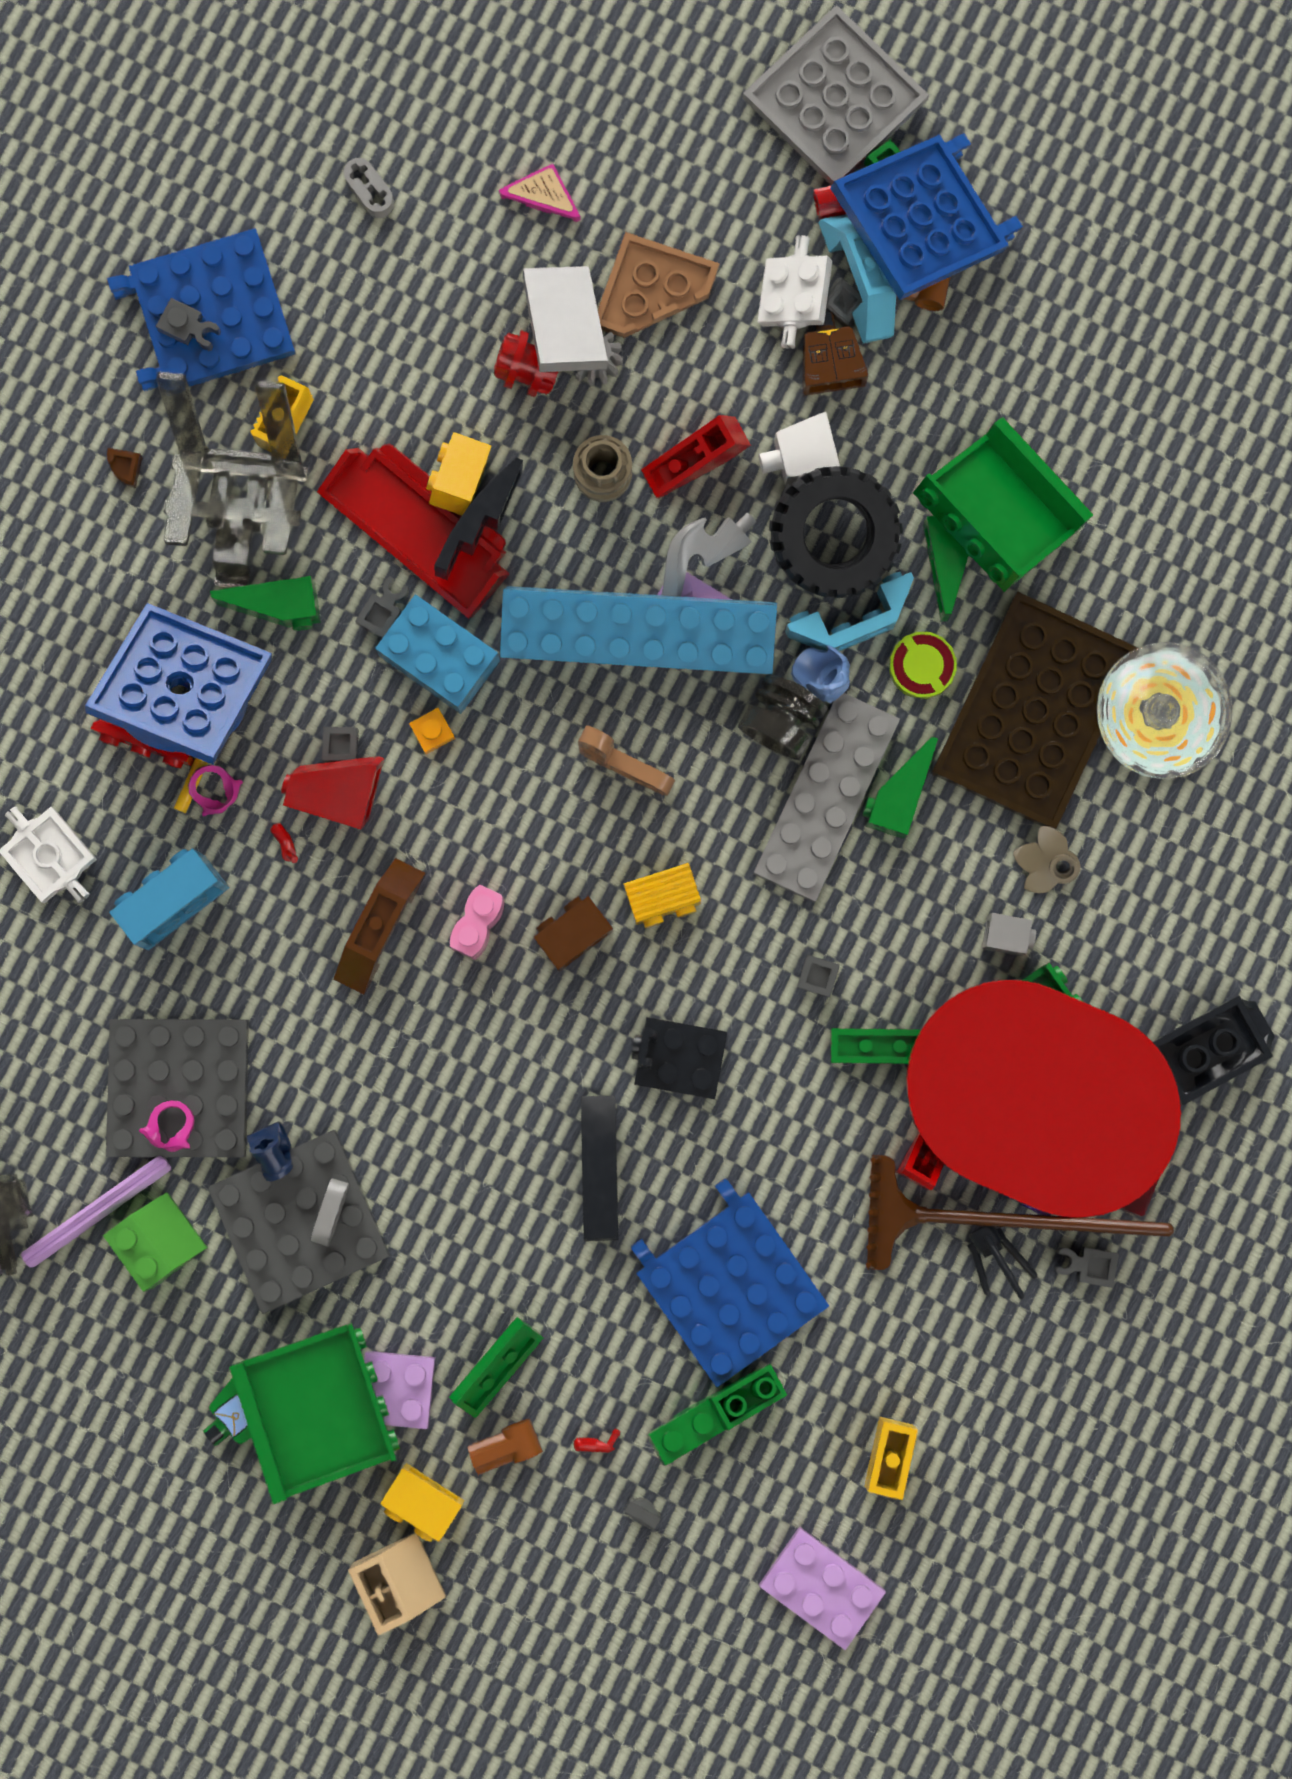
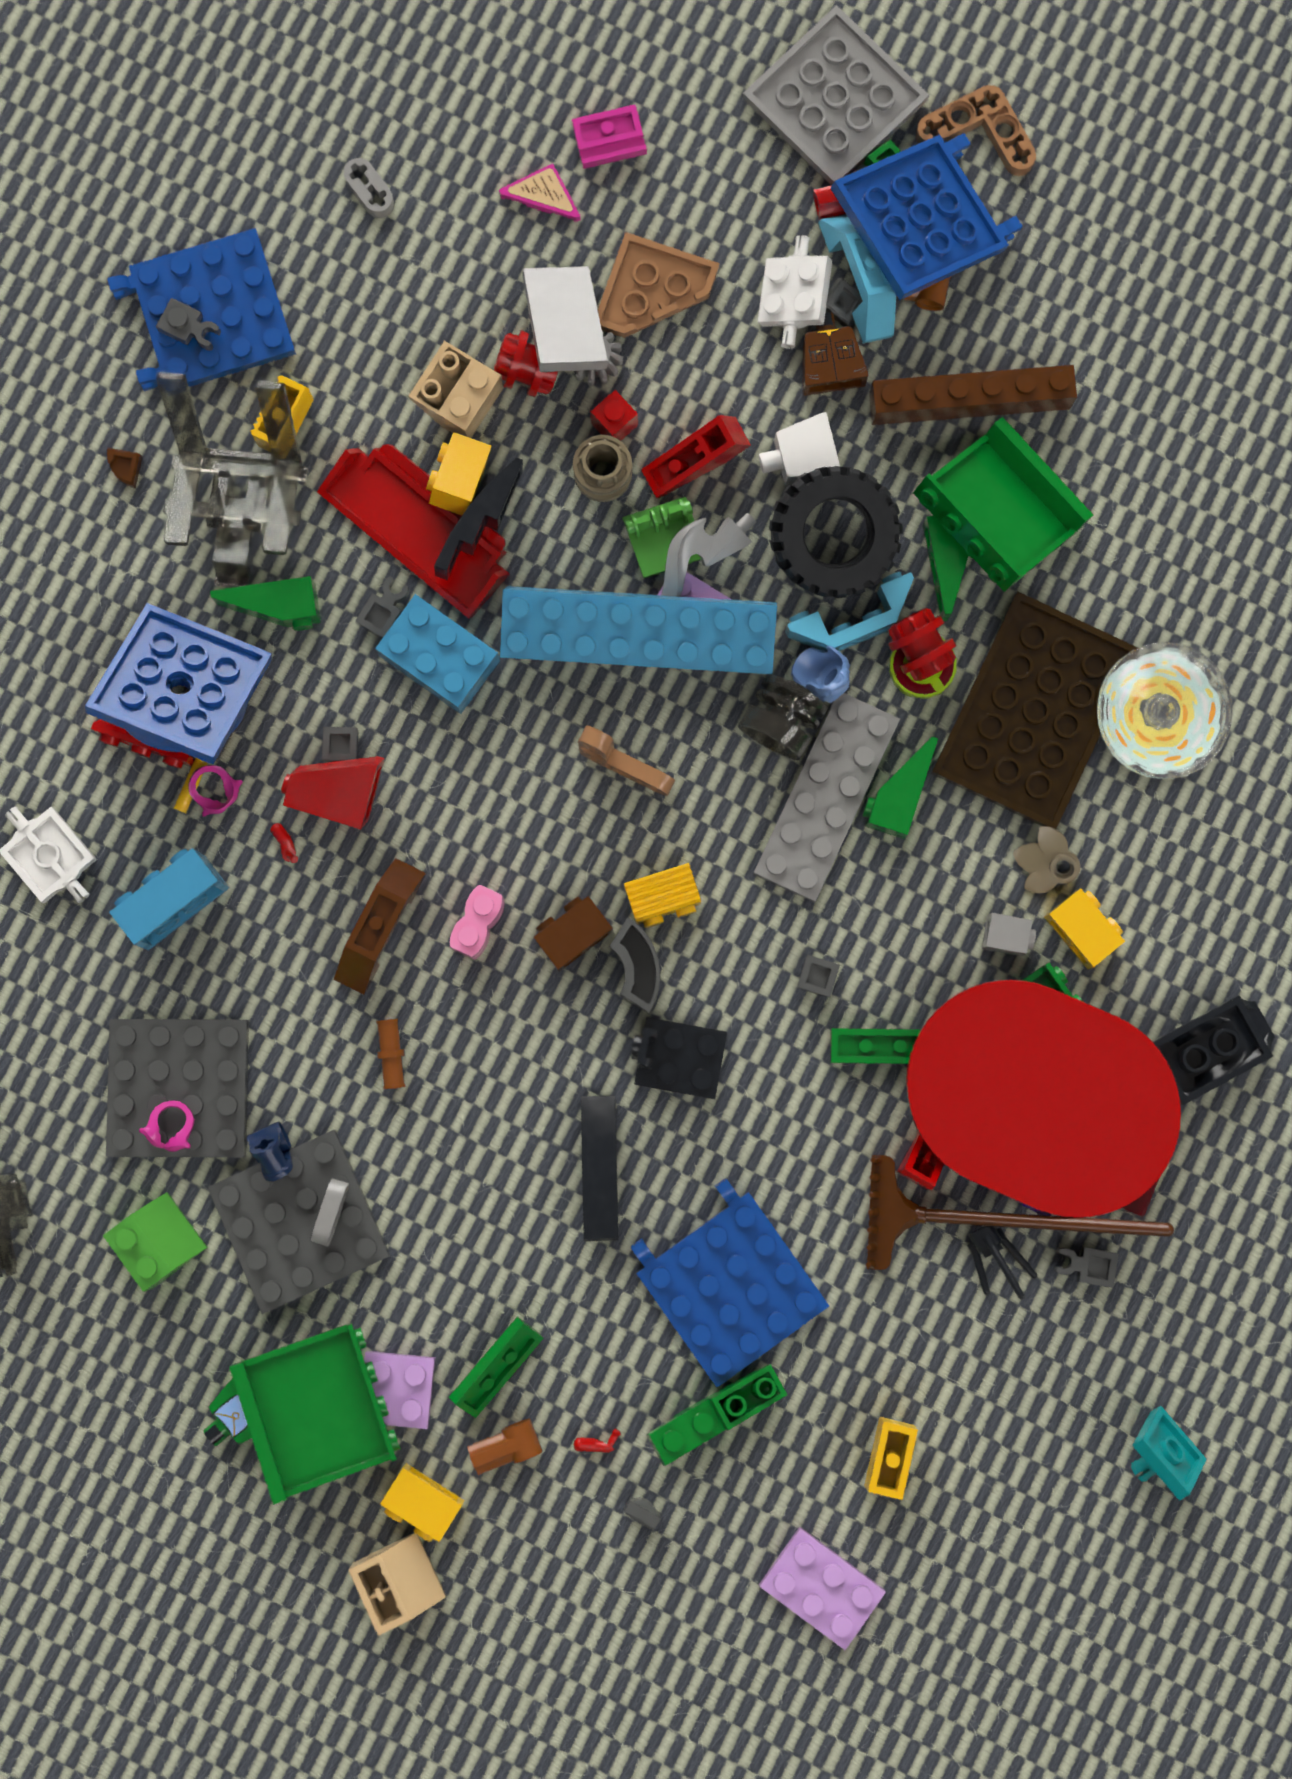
lavender axle [21,1156,171,1268] -> none
light orange plate [409,707,456,754] -> none
none -> dark orange pin [376,1019,405,1089]
none -> tan slope [408,341,504,438]
none -> dark pink plate [572,104,647,169]
none -> red brick [590,390,638,441]
none -> dark grey brick [610,917,660,1014]
none -> bright green hinge [622,497,701,579]
none -> reddish brown brick [869,365,1077,425]
none -> red piece [888,608,957,681]
none -> medium nougat beam [916,85,1036,176]
none -> yellow brick [1044,889,1125,970]
none -> teal tile [1131,1405,1207,1501]

